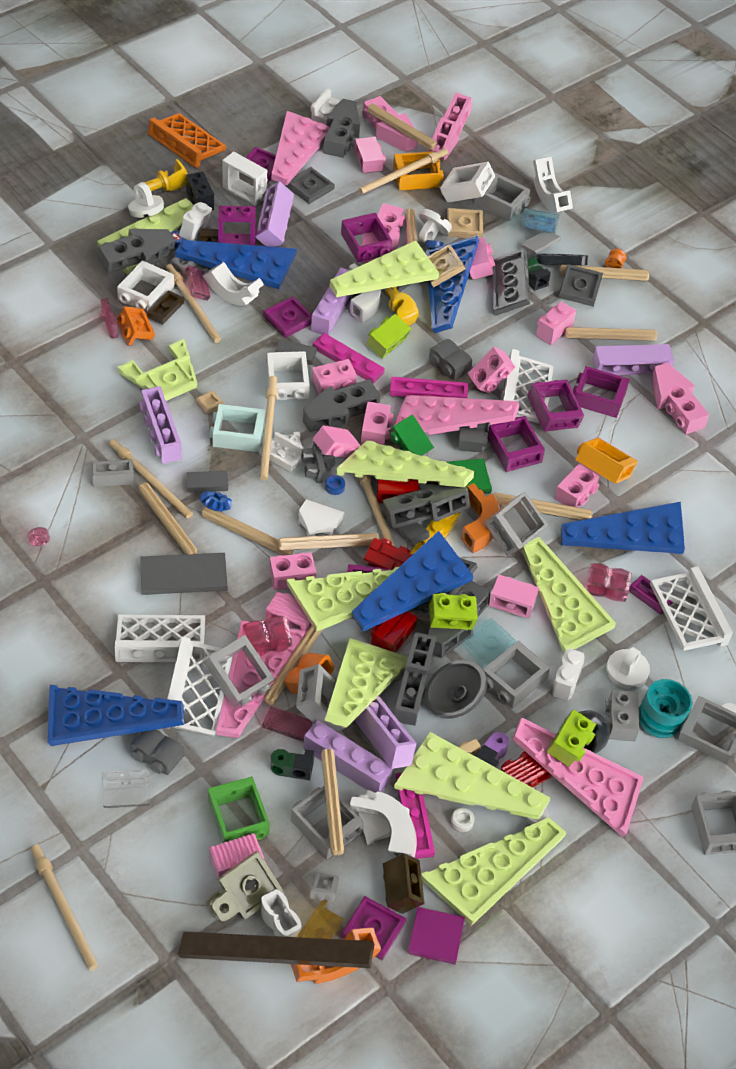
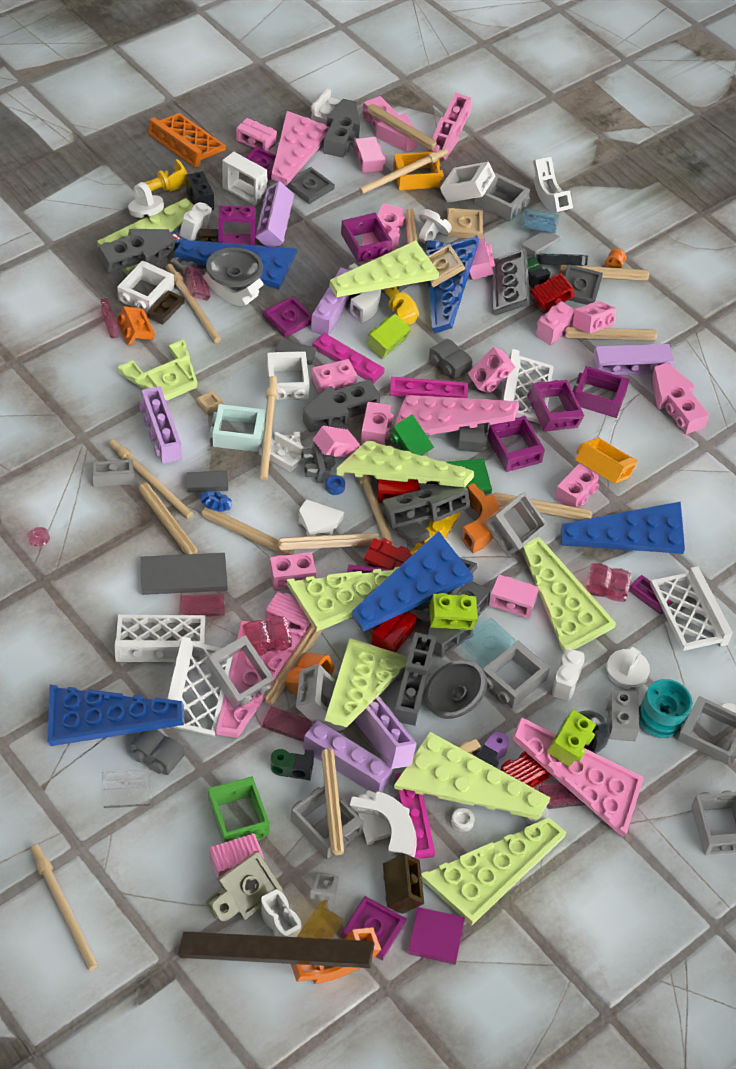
none -> clear pink tile [181,594,225,616]
none -> dark grey dish [206,247,263,287]
none -> bright pink brick [236,118,277,151]
none -> red brick [530,273,574,314]
none -> clear pink tile [538,783,585,809]
none -> bright pink brick [573,301,616,334]

